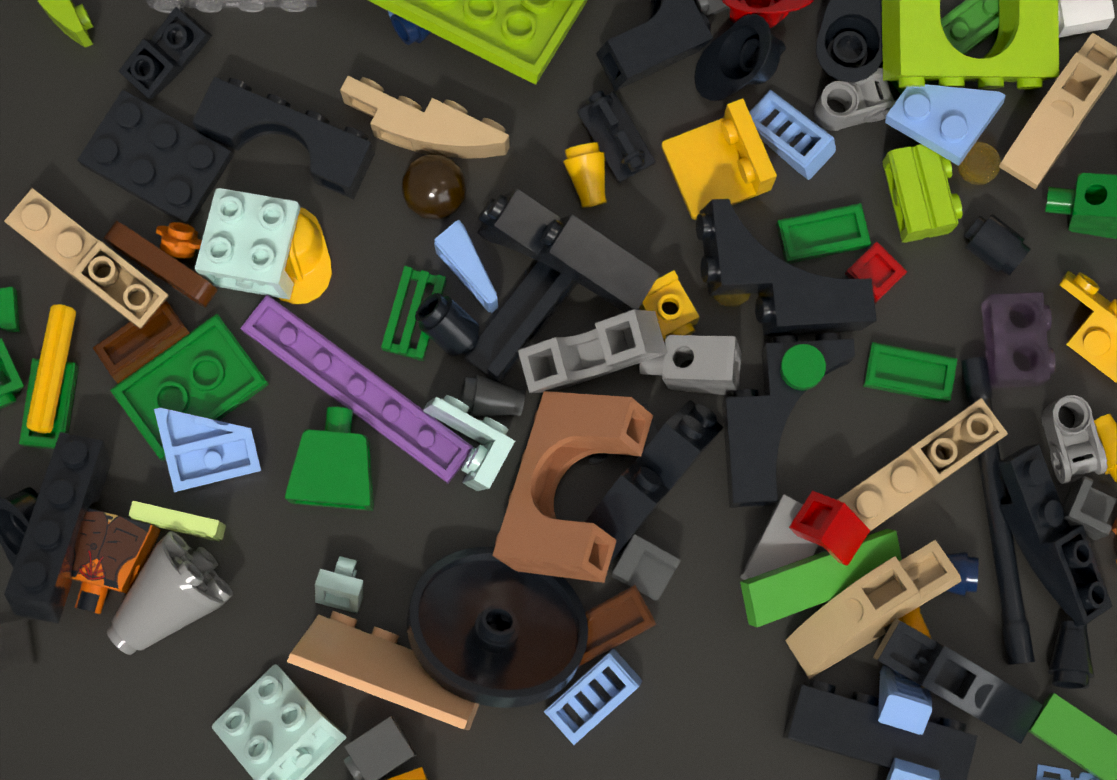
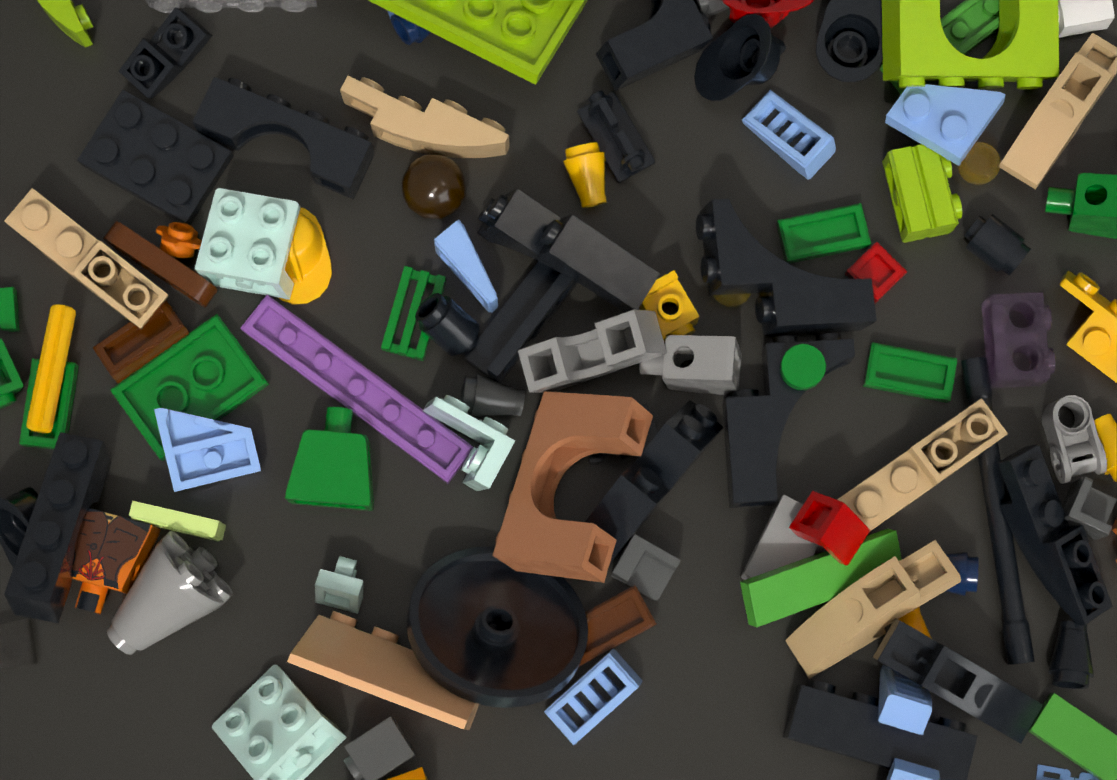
yellow bracket [661,98,777,220] -> none
light grey piece [814,68,896,131] -> none

